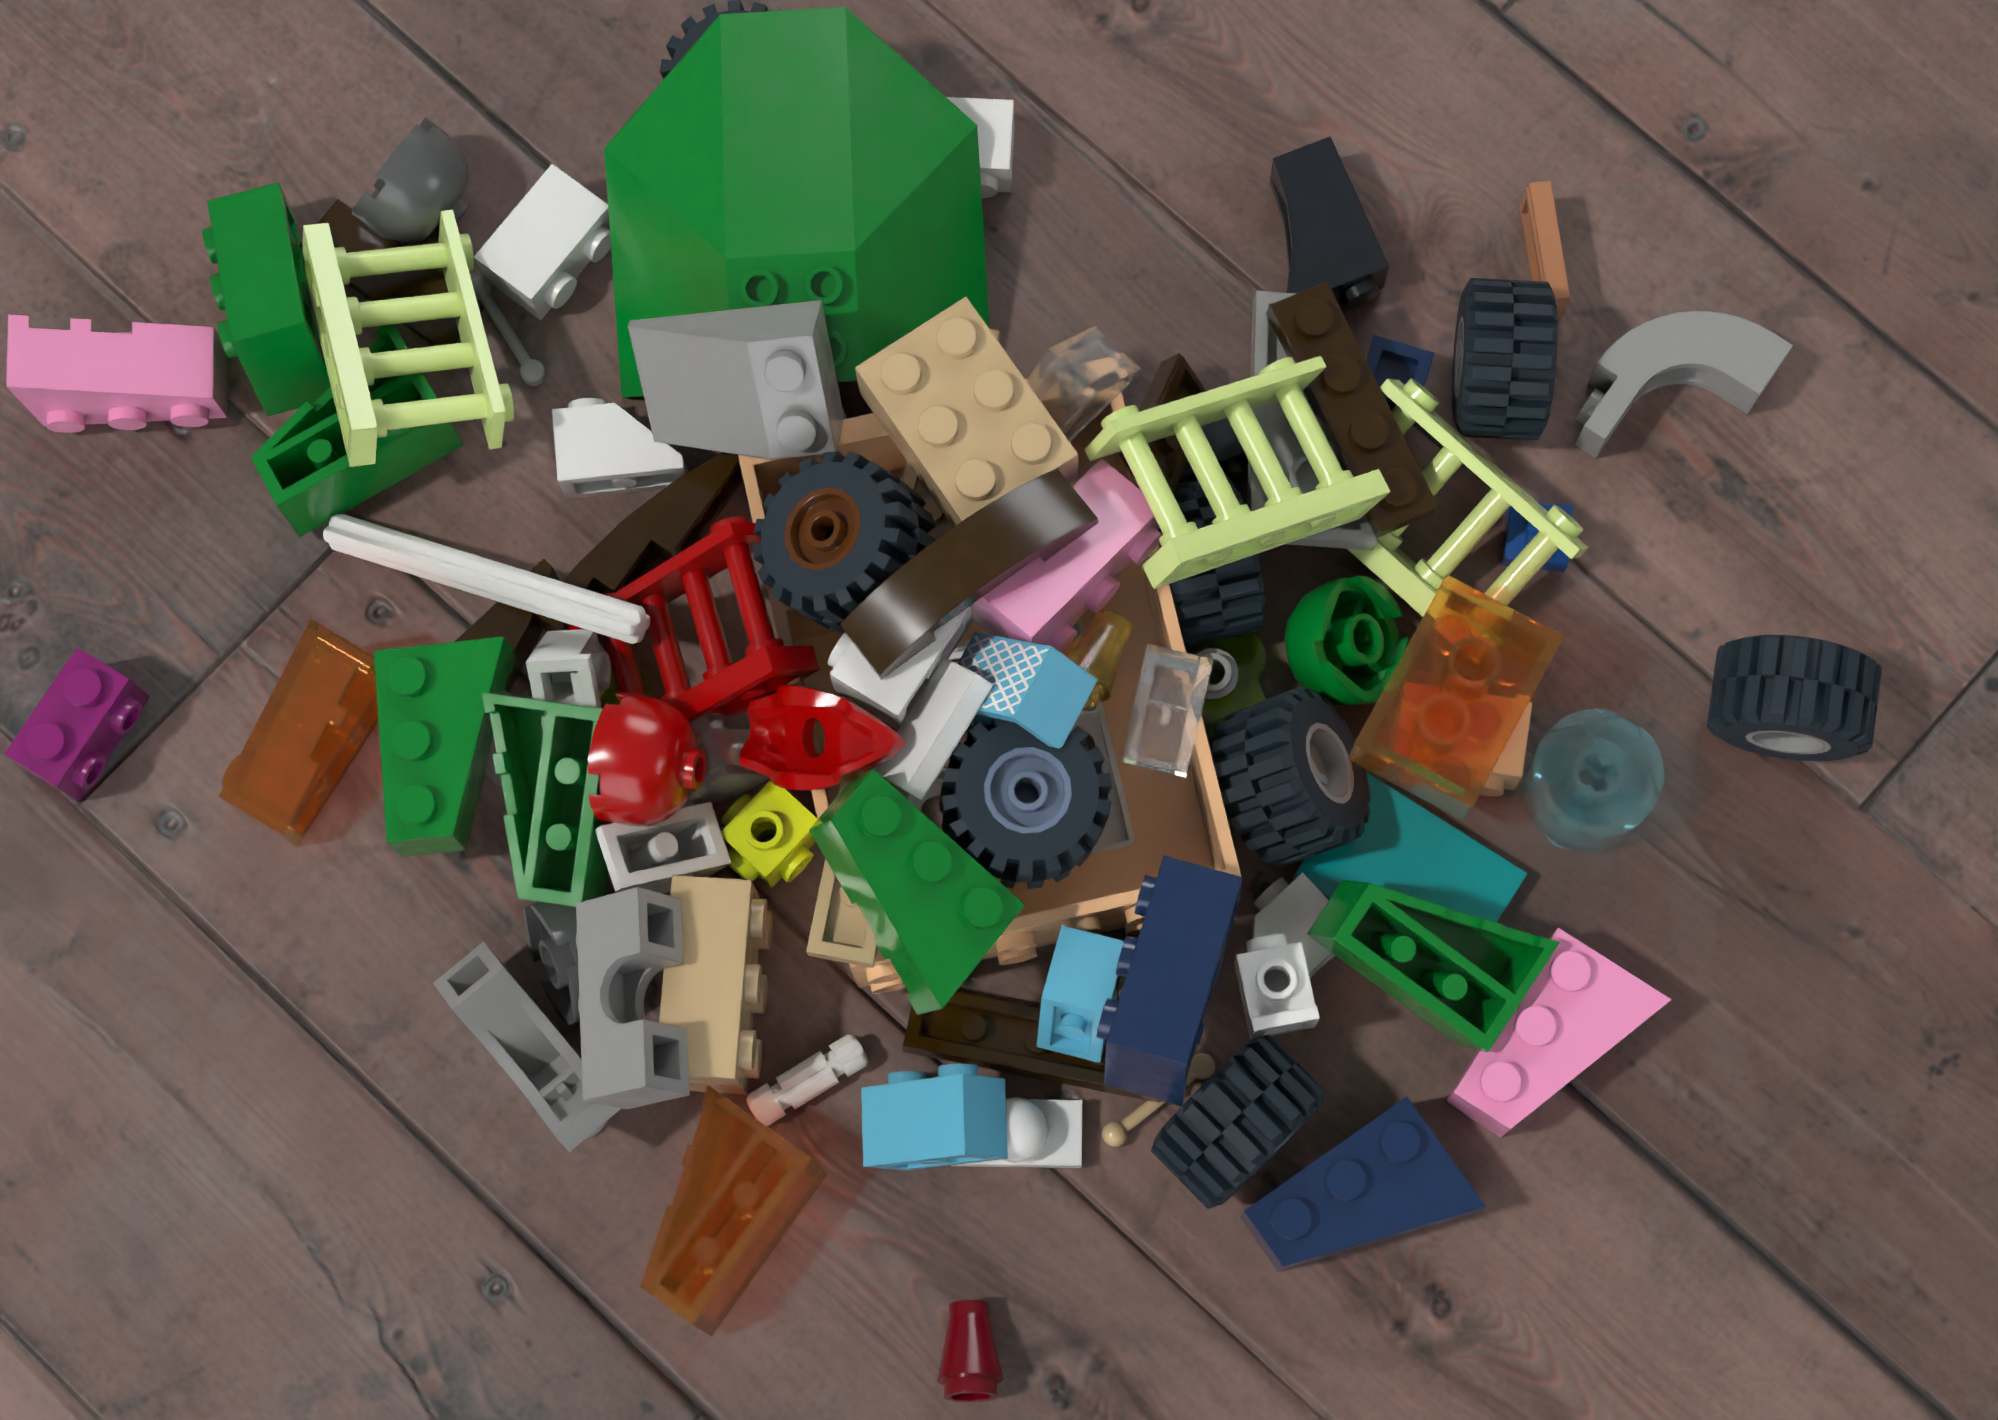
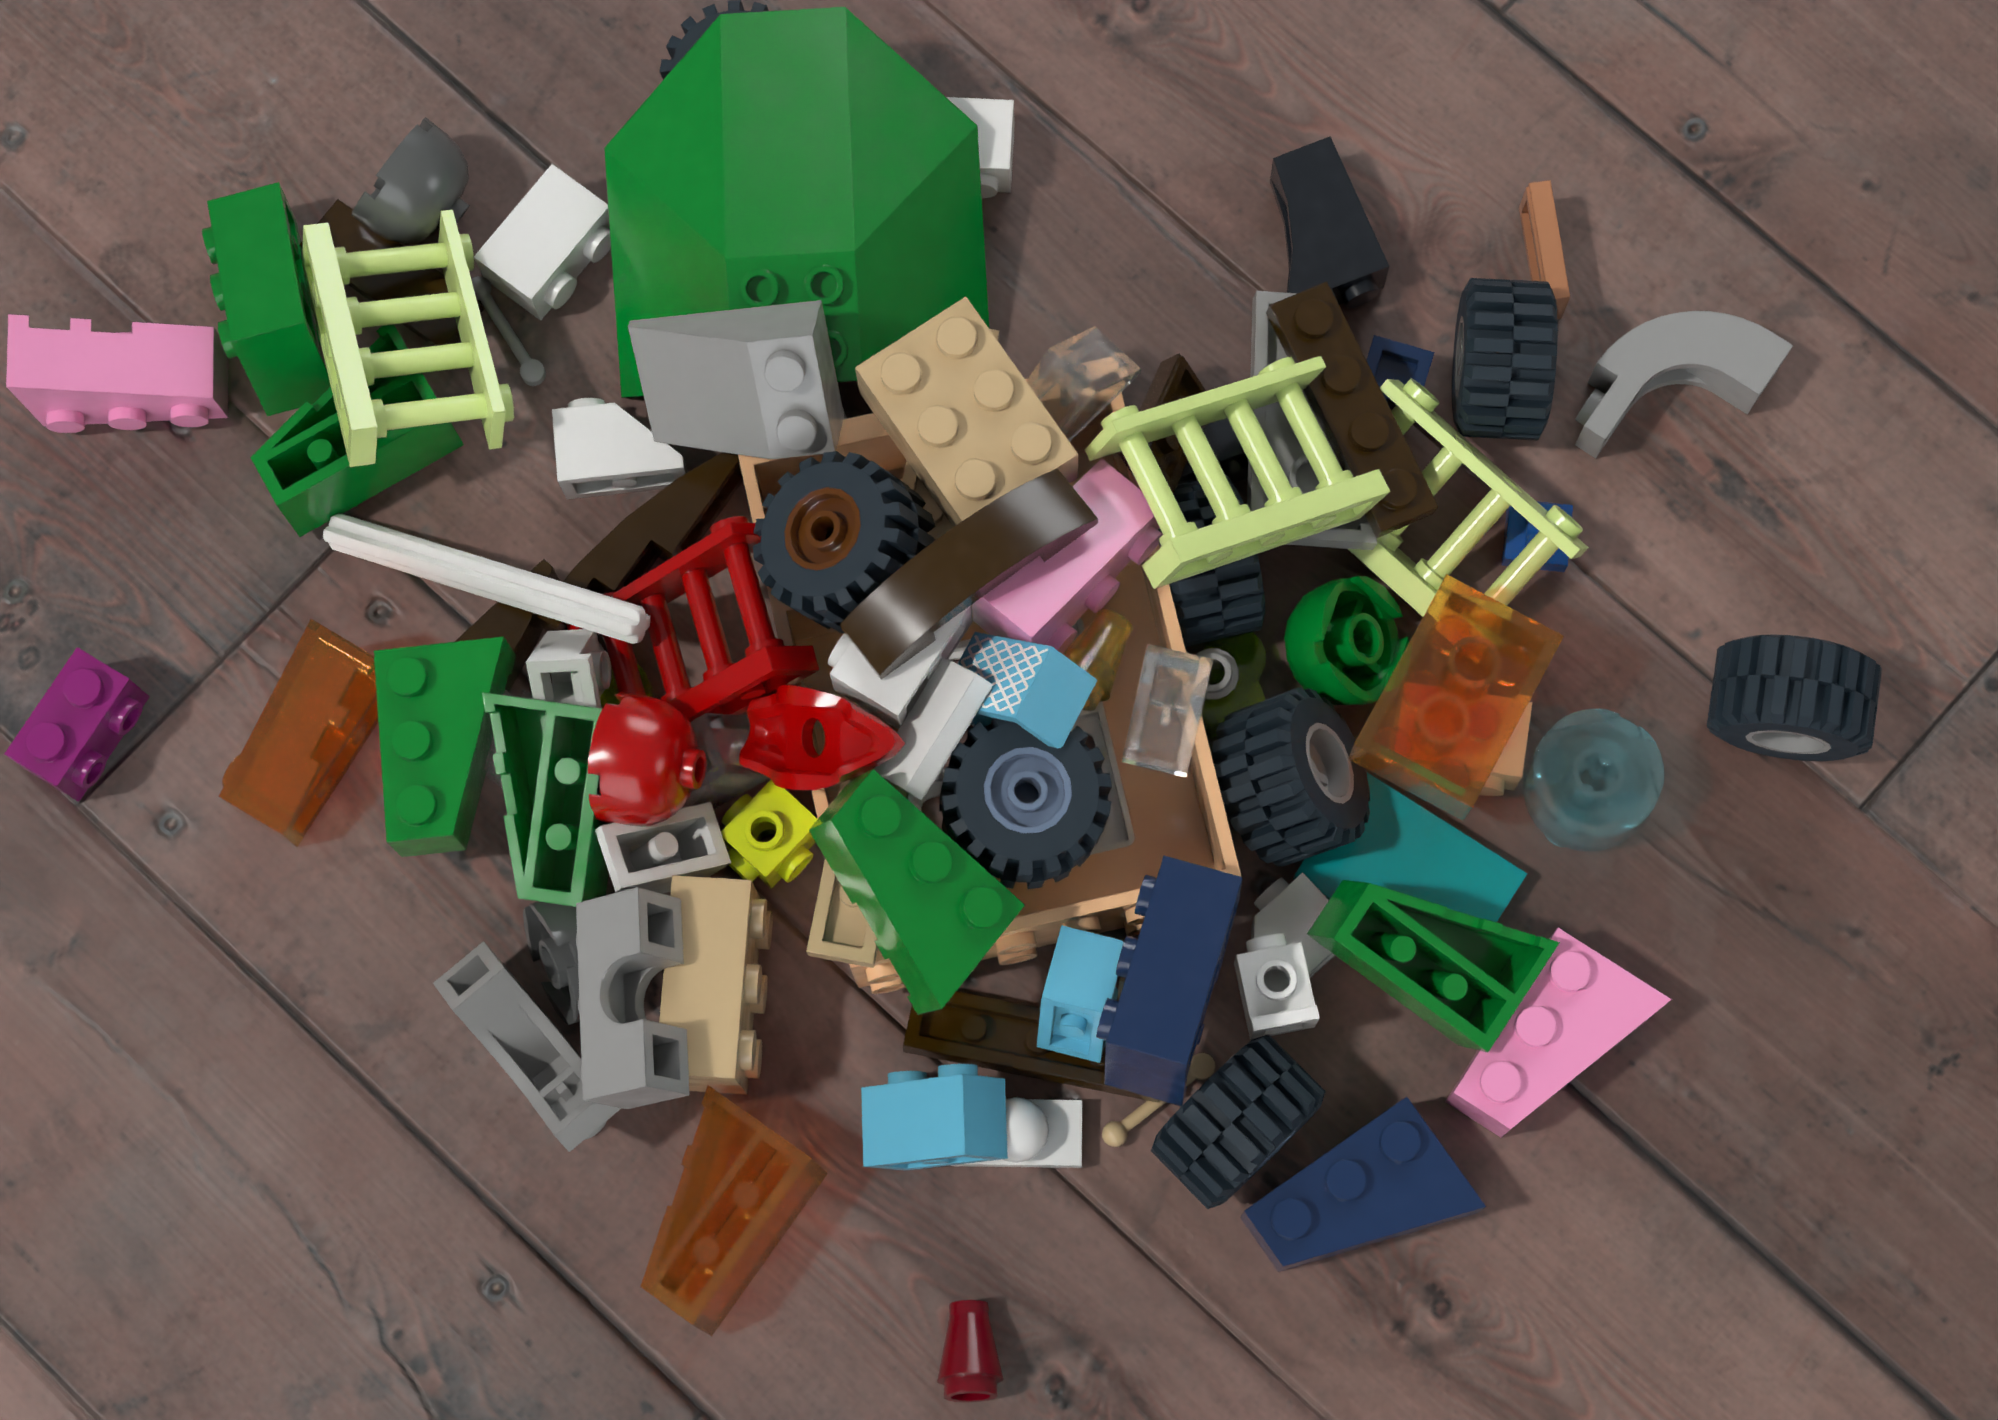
white axle [746,1034,868,1126] -> none

